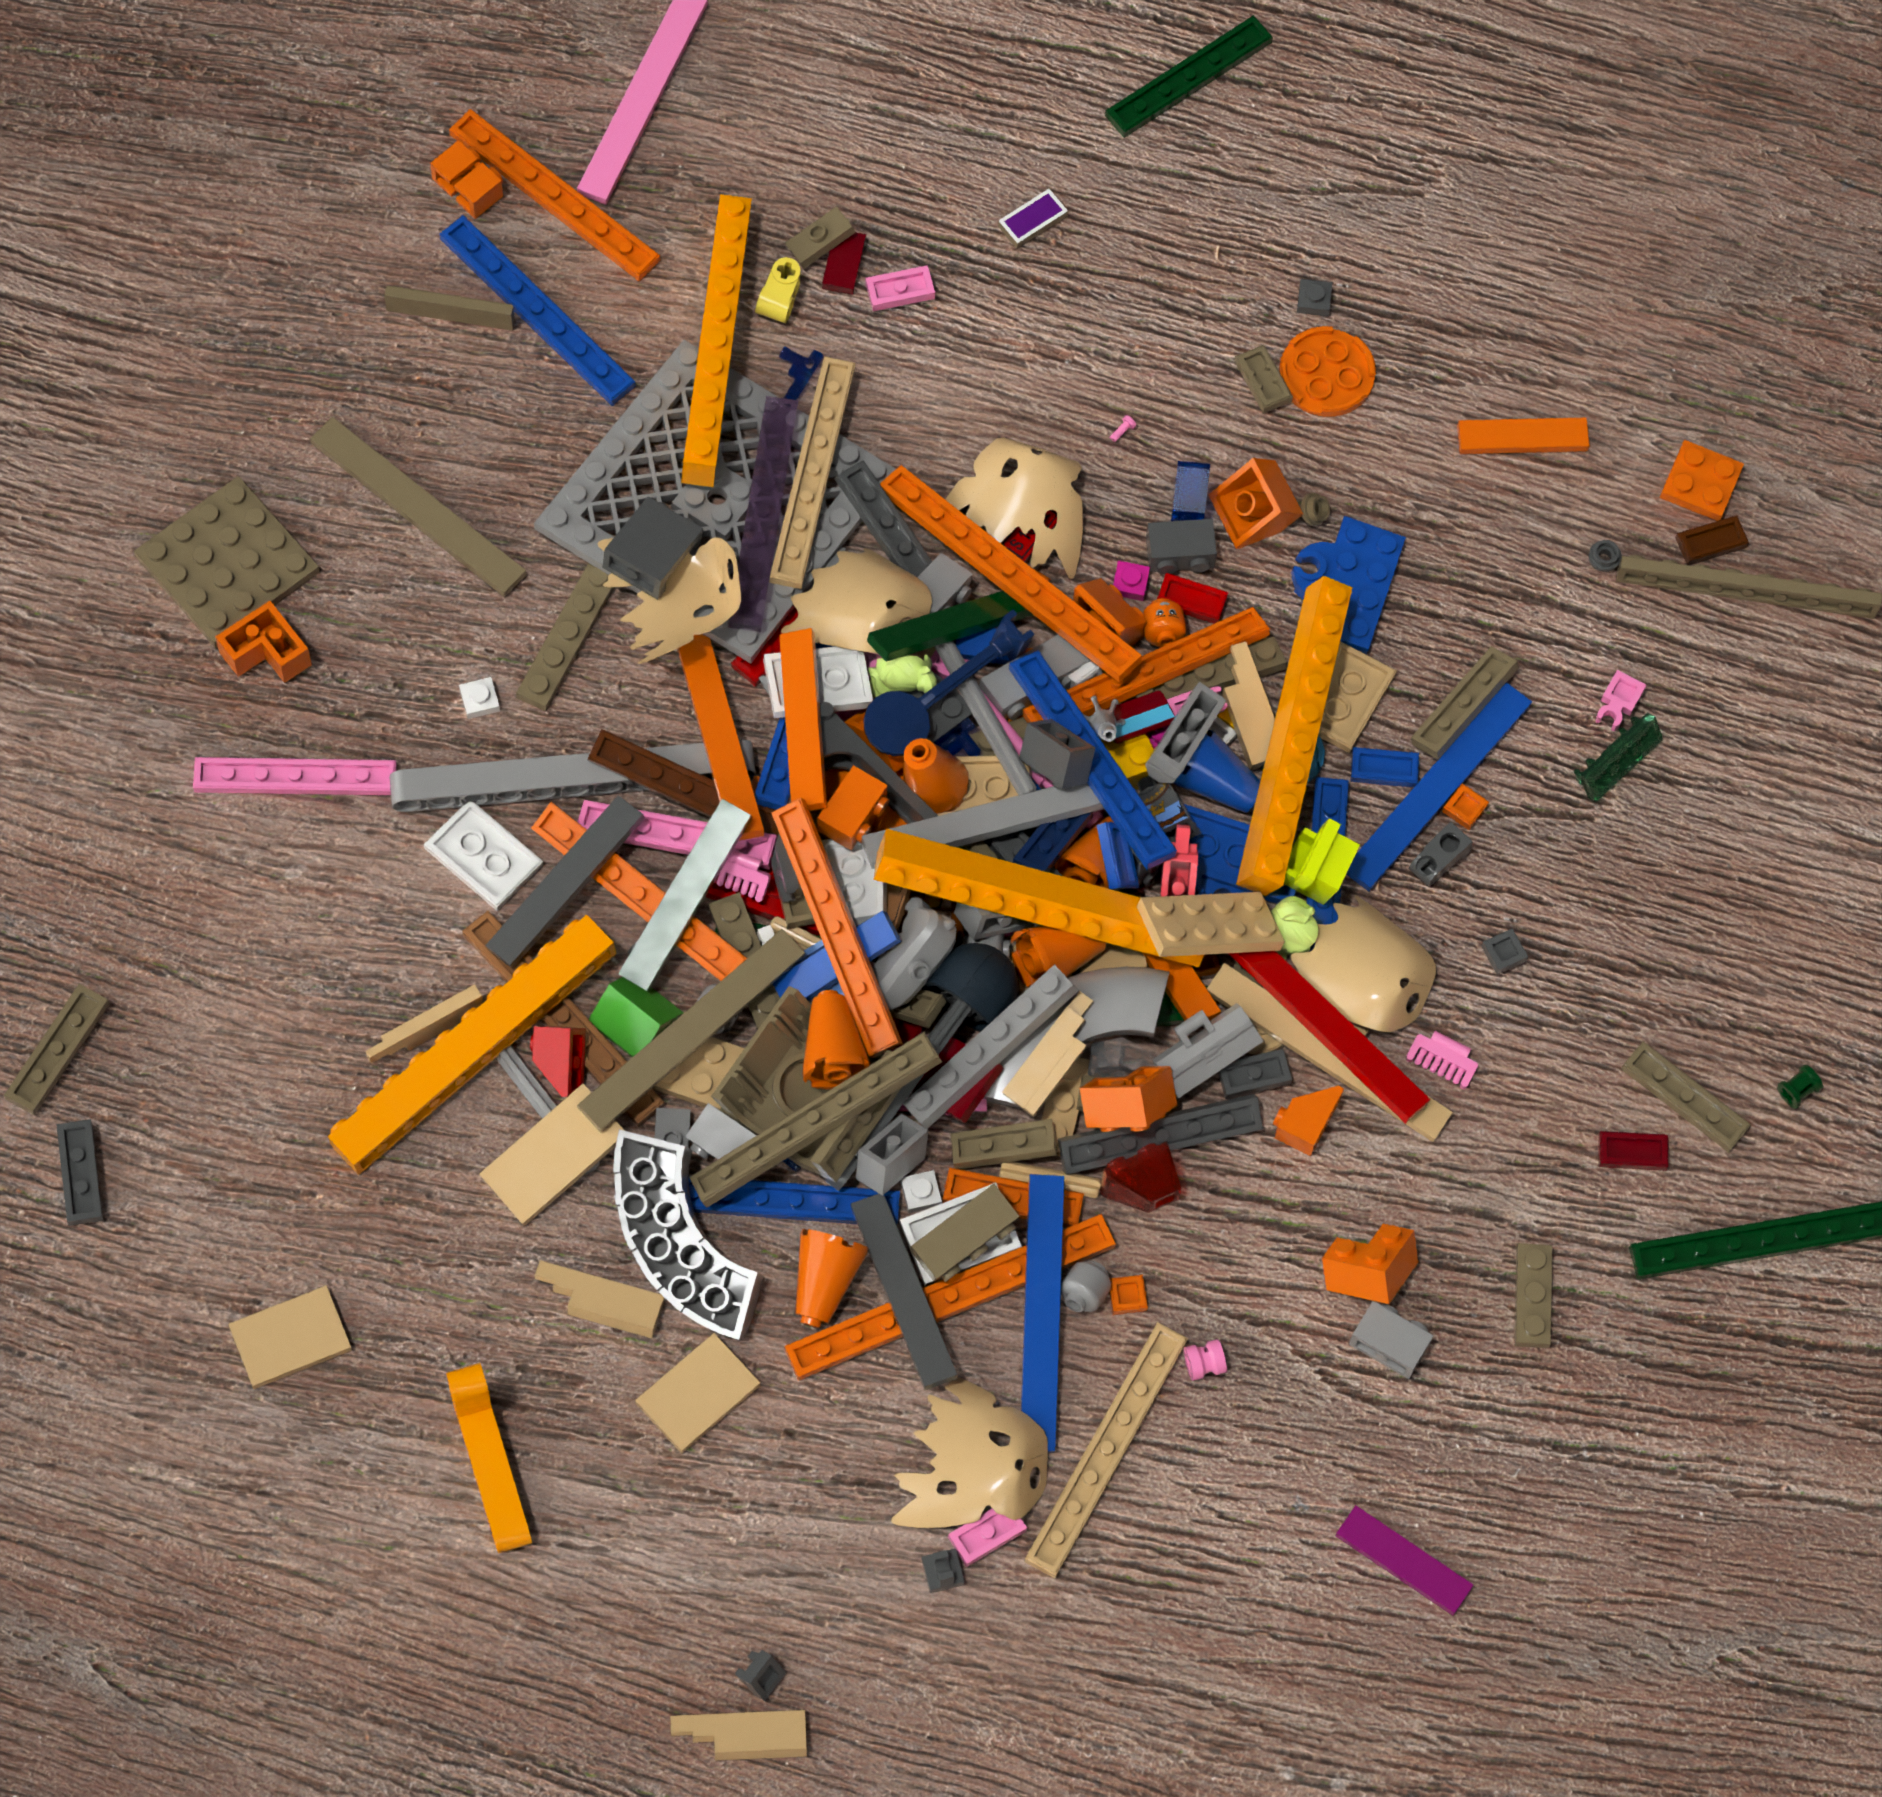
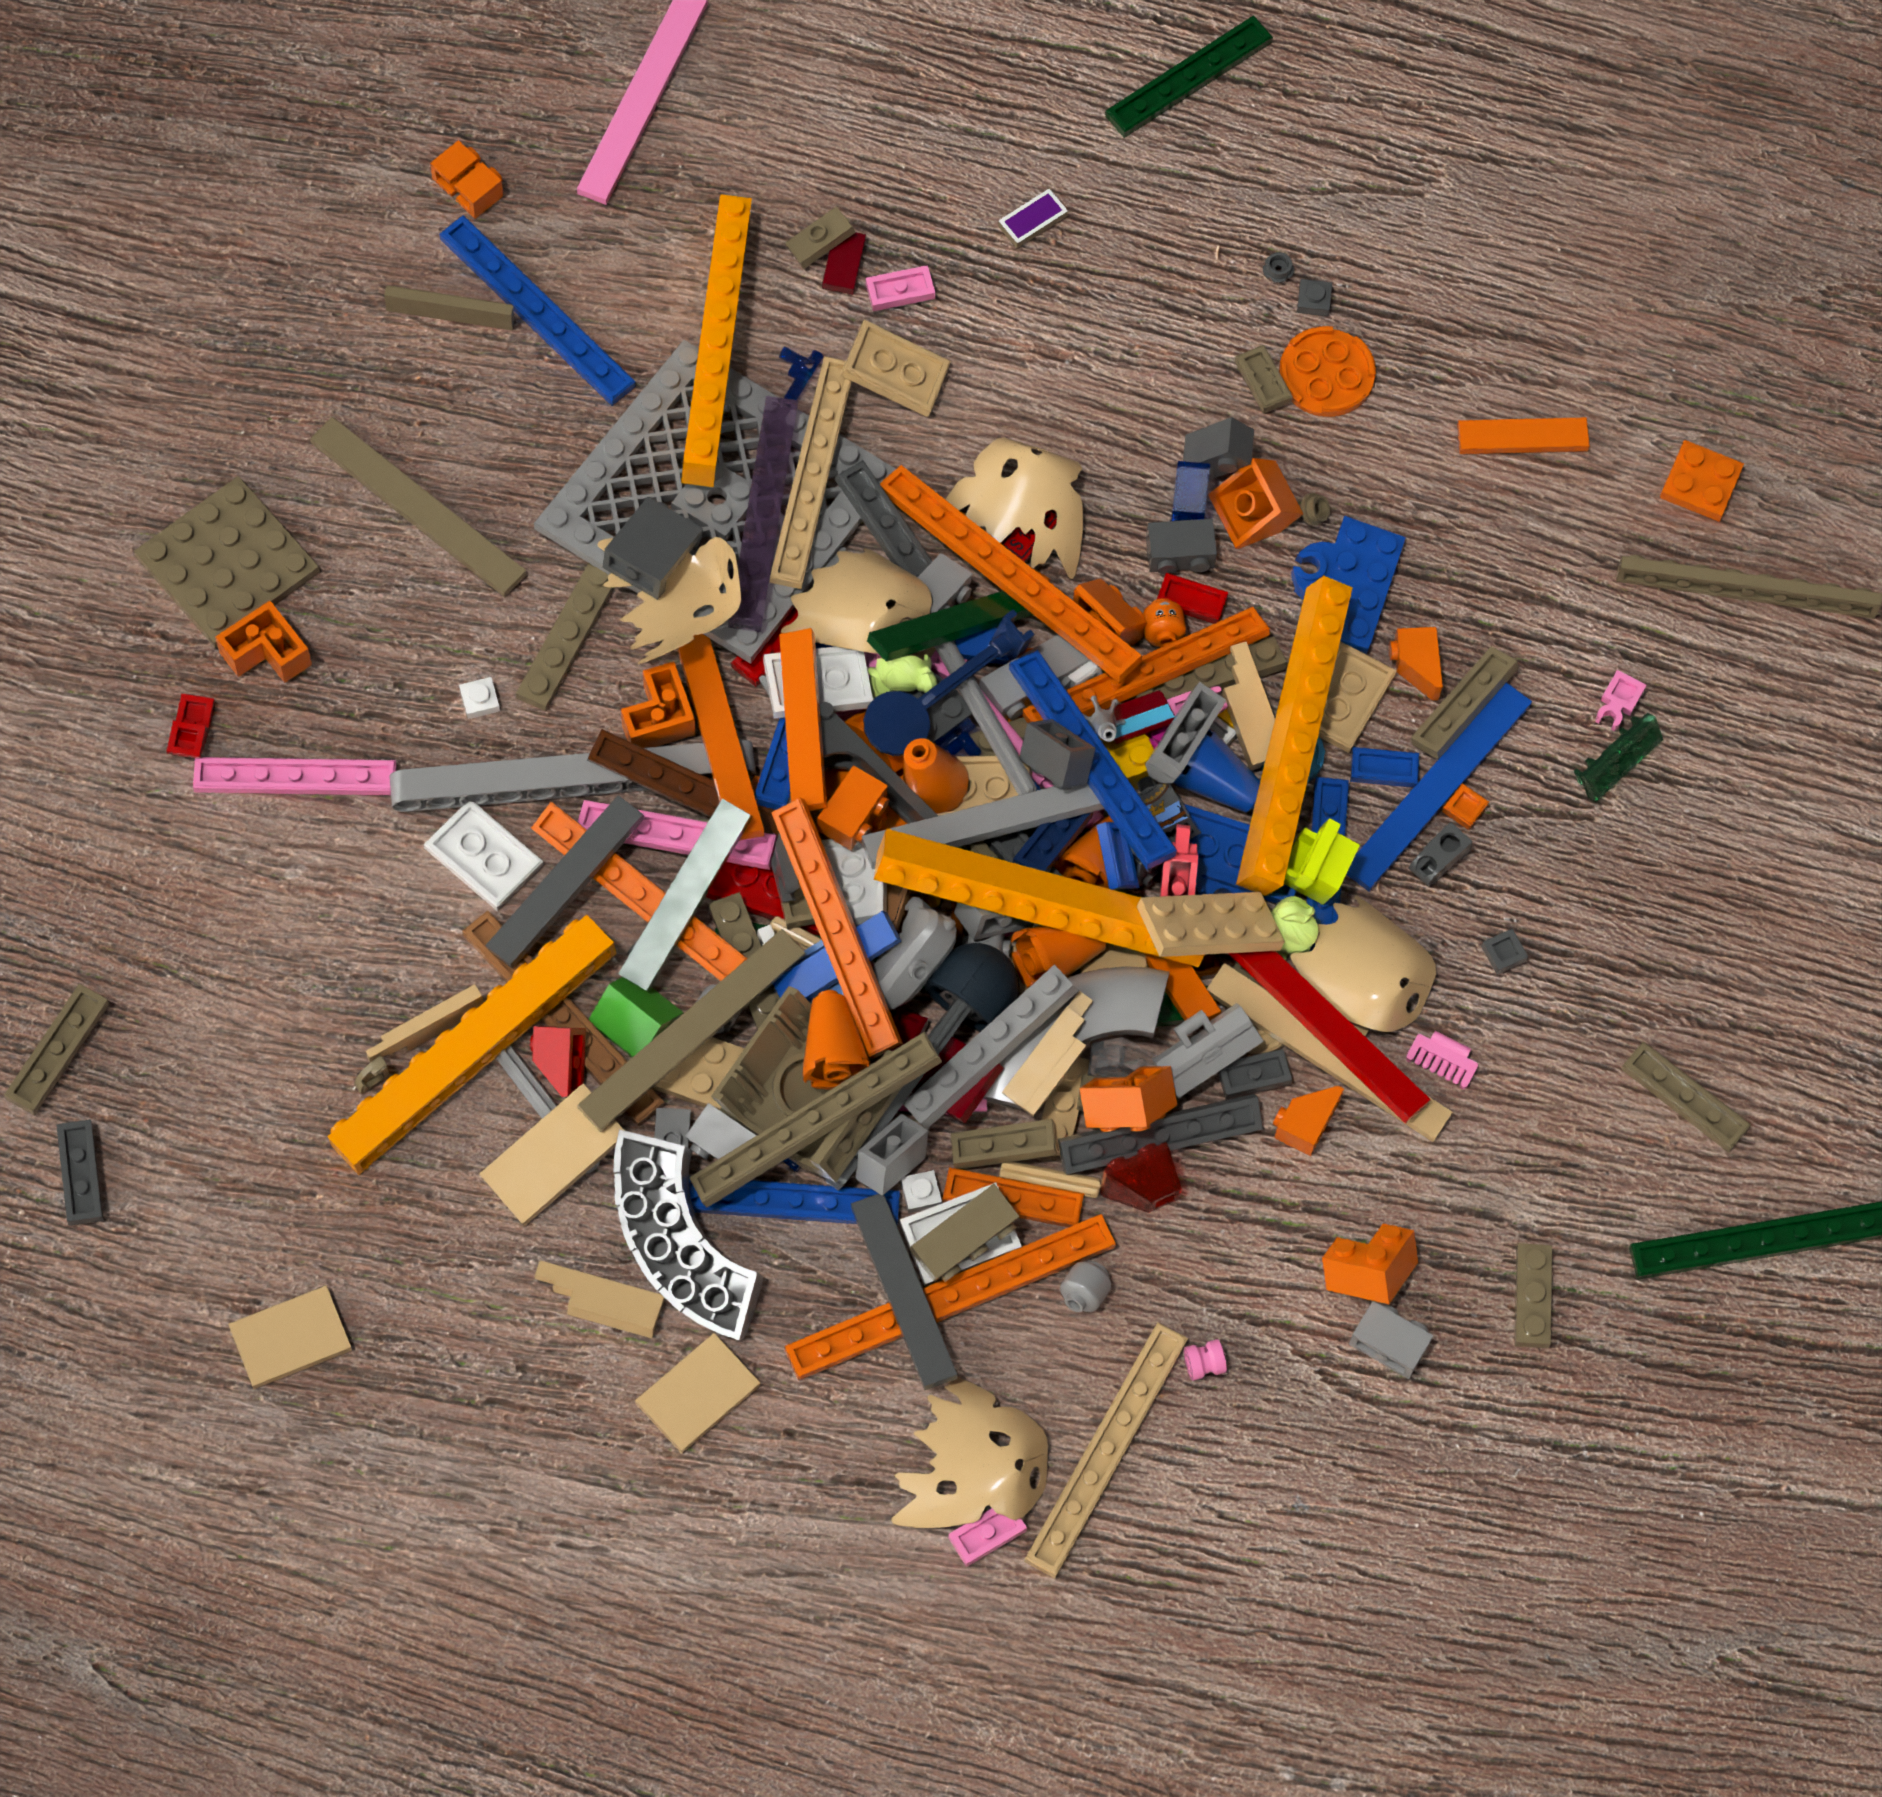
light orange beam [446,1363,532,1554] -> none
orange tile [449,109,660,282] -> none
tan piece [670,1710,807,1761] -> none
bright pink piece [714,850,771,902] -> none
dark grey tile [735,1650,786,1701] -> none
light yellow piece [755,257,801,324] -> none
orange cone [795,1229,869,1328] -> none
dark tan plate [890,989,946,1028] -> none
dark grey tile [921,1548,965,1593] -> none
blue tile [1021,1174,1064,1453] -> none
bright pink piece [1109,415,1136,442] -> none
orange tile [1109,1275,1148,1315] -> none
dark pink plate [1113,561,1150,601] -> none
magenta tile [1335,1505,1473,1616] -> none
dark grey plate [1588,540,1622,572] -> none
dark red tile [1598,1131,1668,1171] -> none
reddish brown tile [1675,515,1749,565] -> none
dark green bush [1777,1065,1823,1109] -> none
none -> red slope [166,693,216,759]
none -> dark tan tile [354,1055,390,1094]
none -> orange brick [621,661,695,748]
none -> tan tile [840,320,951,417]
none -> dark grey brick [1182,417,1254,482]
none -> dark grey plate [1263,252,1294,283]
none -> orange slope [1389,627,1443,701]

